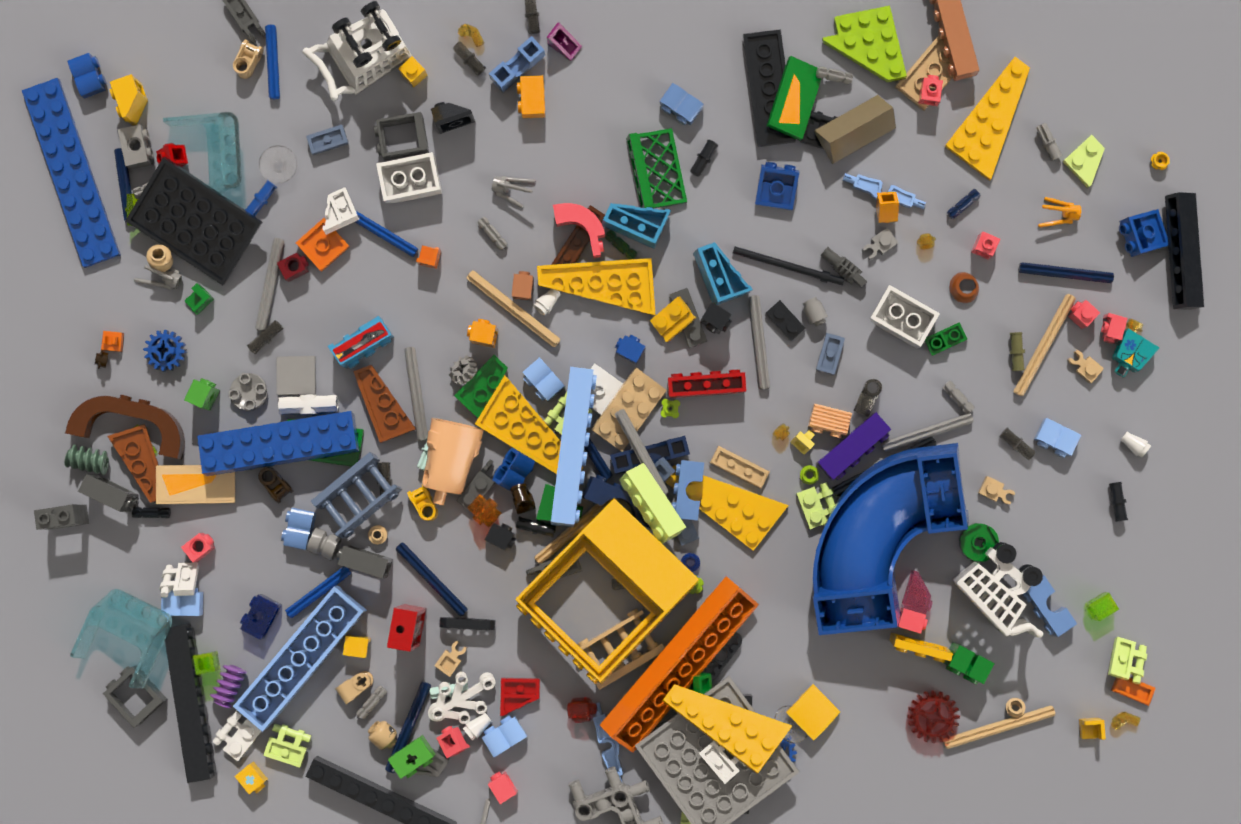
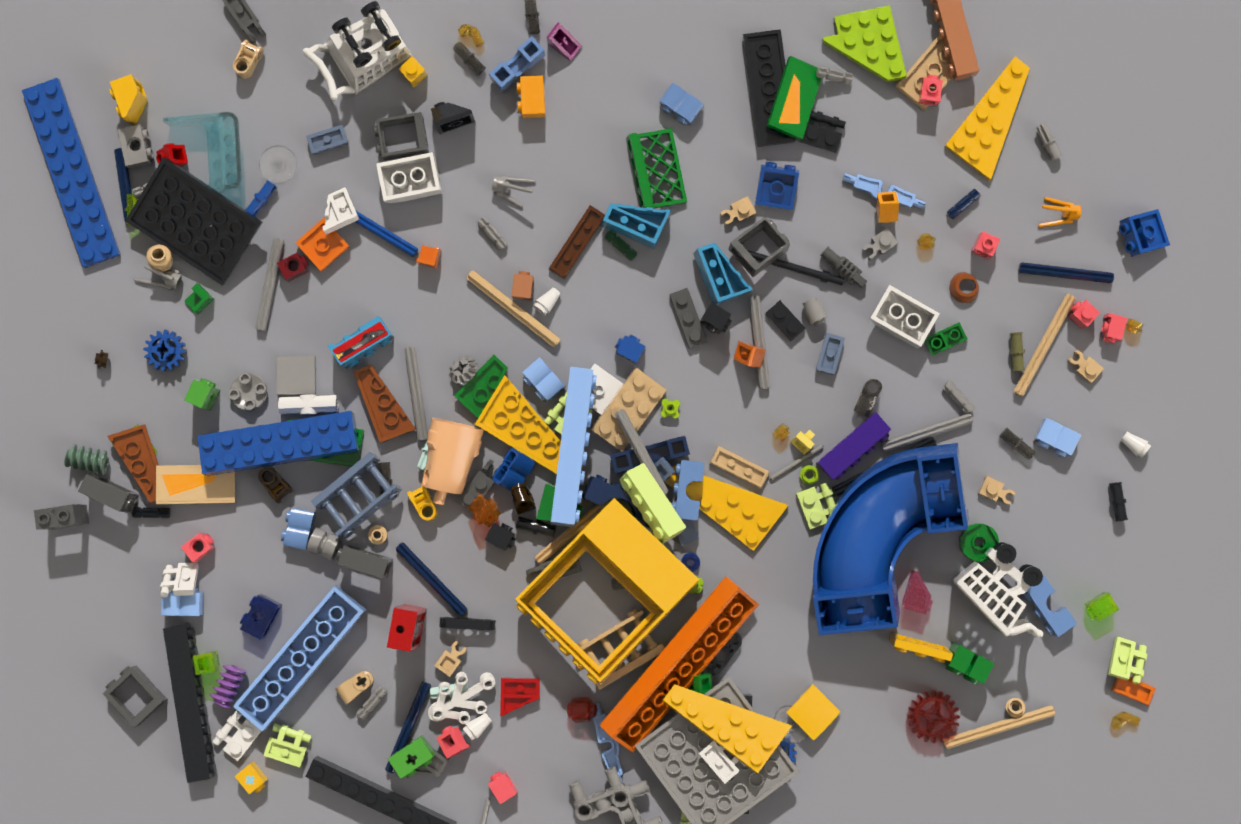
reddish brown arch [65,395,185,459] -> none
blue brick [67,53,107,99] -> none
clear light blue windscreen [70,589,172,688] -> none
orange tile [101,331,124,352] -> none
clear smoke pin [247,320,284,354] -> none
blue axle [265,25,280,100] -> none
blue axle [285,566,352,618] -> none
yellow panel [343,635,371,658] -> none
tan head [368,721,397,750] -> none
light orange brick [467,319,499,348] -> none
light blue brick [482,715,527,757] -> none
yellow wing [537,258,656,316] -> none
coral arch [553,203,605,259] -> none
dark blue axle [584,437,613,479] -> none
yellow plate [650,297,696,342] -> none
red brick [667,370,746,398] -> none
black axle [690,139,718,177] -> none
light nougat brick [808,404,852,439] -> none
dark tan slope [814,95,896,164] -> none
coral brick [898,608,928,634] -> none
yellowish green wing [1062,135,1105,188] -> none
yellow panel [1079,718,1106,740] -> none
teal torso [1112,328,1159,377] -> none
yellow plate [1151,152,1170,170] -> none
black brick [1165,192,1204,310] -> none
none -> tan plate [720,196,756,225]
none -> dark grey window [728,216,790,277]
none -> orange slope [733,341,766,368]
none -> light grey axle [769,445,824,480]

